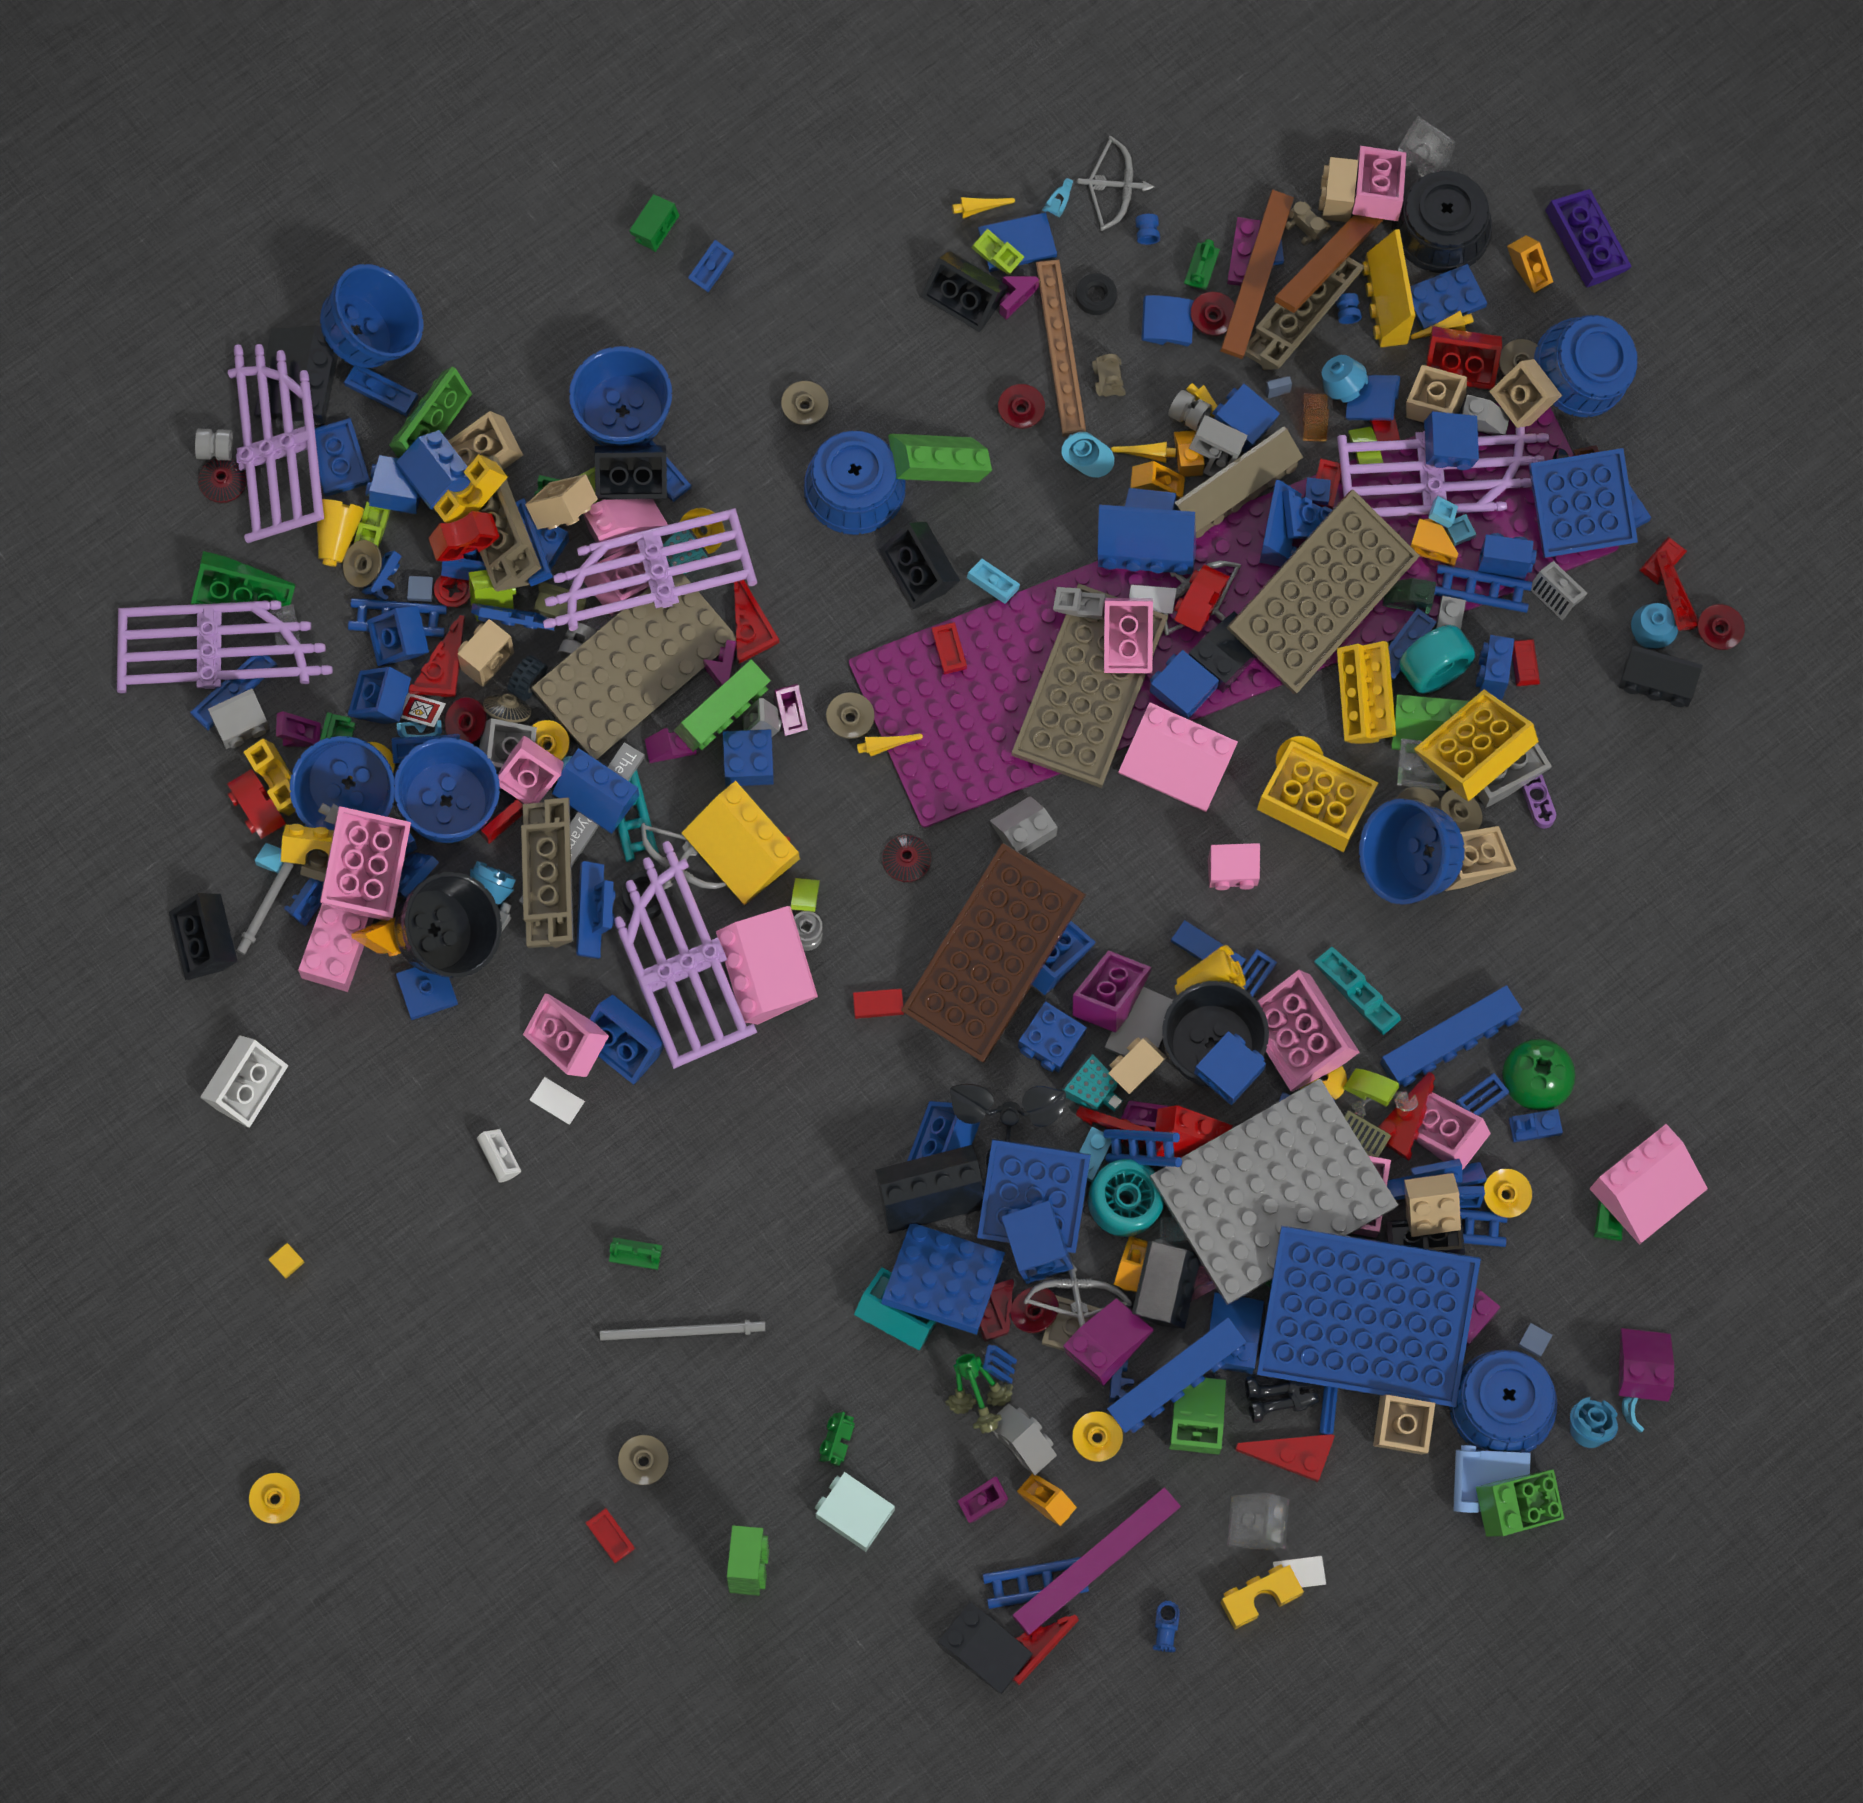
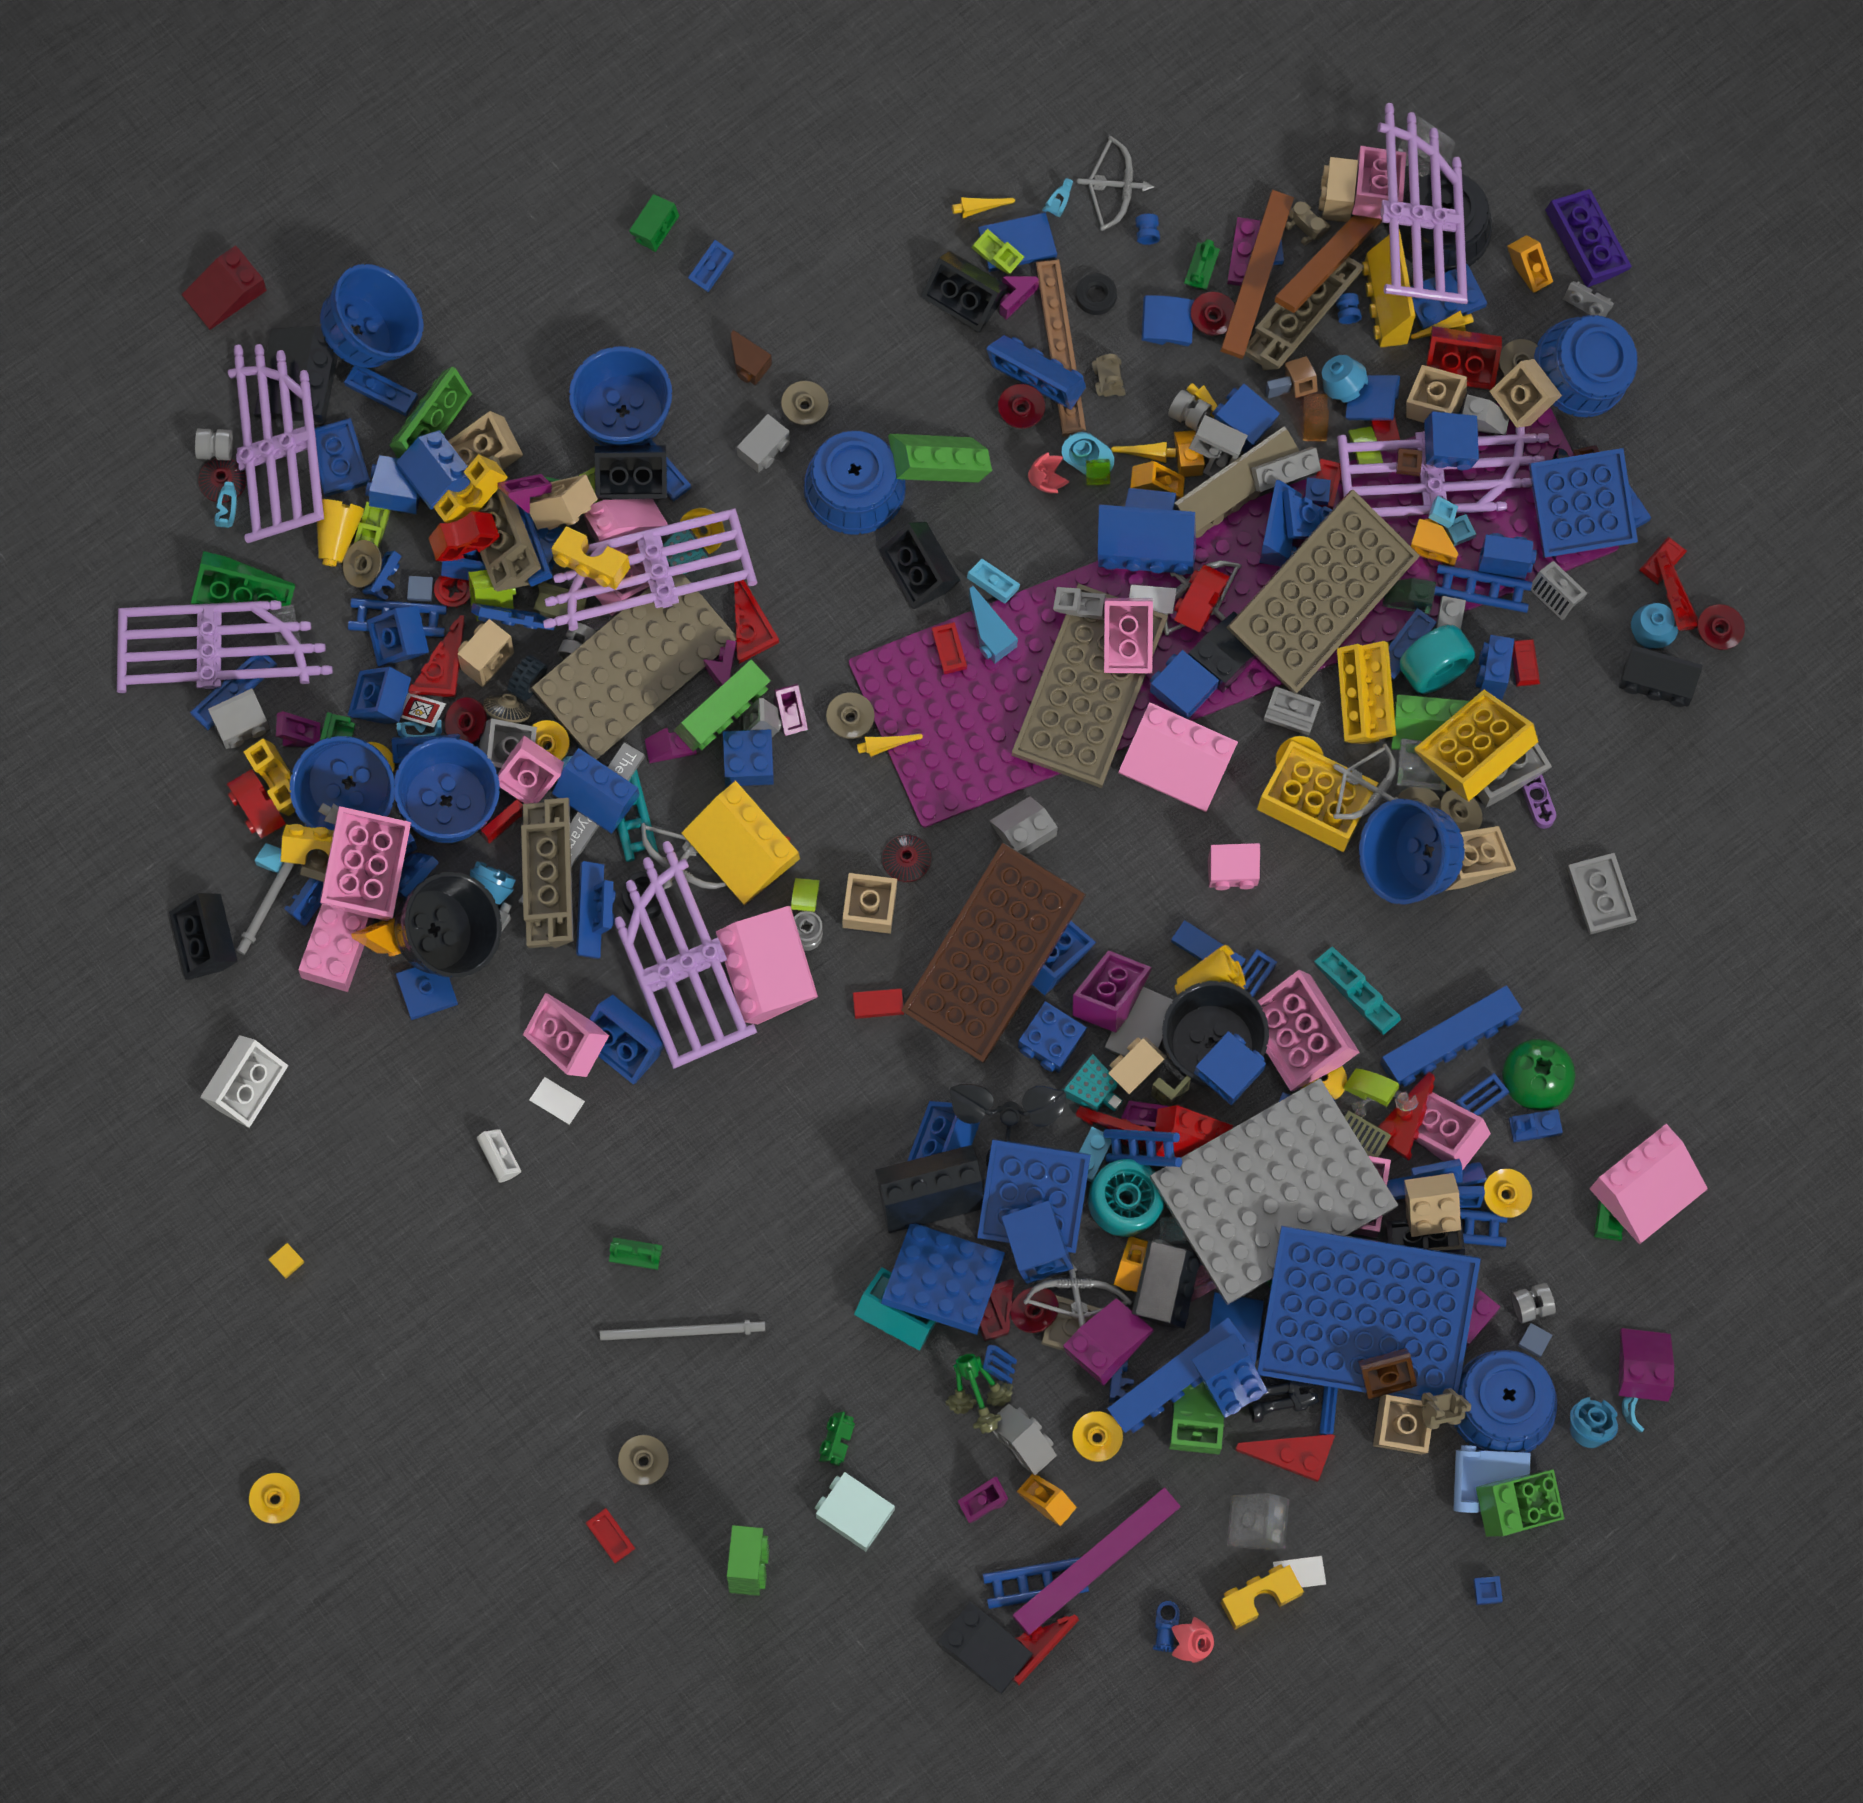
none -> dark red slope [182,245,267,330]
none -> medium azure helmet [214,482,237,528]
none -> magenta slope [498,474,552,513]
none -> yellow arch [551,526,630,590]
none -> reddish brown slope [730,330,772,386]
none -> light grey brick [737,414,790,473]
none -> tan brick [842,873,897,934]
none -> dark azure slope [969,586,1018,664]
none -> blue slope [986,335,1086,410]
none -> coral piece [1028,452,1069,493]
none -> clear neon green tile [1086,459,1110,485]
none -> olive panel [1151,1076,1191,1107]
none -> coral piece [1172,1617,1214,1663]
none -> blue brick [1192,1333,1268,1418]
none -> light grey plate [1251,447,1321,492]
none -> light grey plate [1264,686,1321,736]
none -> medium nougat brick [1285,356,1318,398]
none -> light grey piece [1333,744,1398,819]
none -> reddish brown slope [1358,1348,1417,1399]
none -> lavender piece [1377,103,1468,304]
none -> reddish brown plate [1396,448,1422,476]
none -> dark tan piece [1421,1388,1471,1429]
none -> blue plate [1473,1576,1503,1605]
none -> light grey wheel [1511,1283,1556,1323]
none -> light grey hinge [1563,281,1614,317]
none -> light grey plate [1567,853,1637,935]

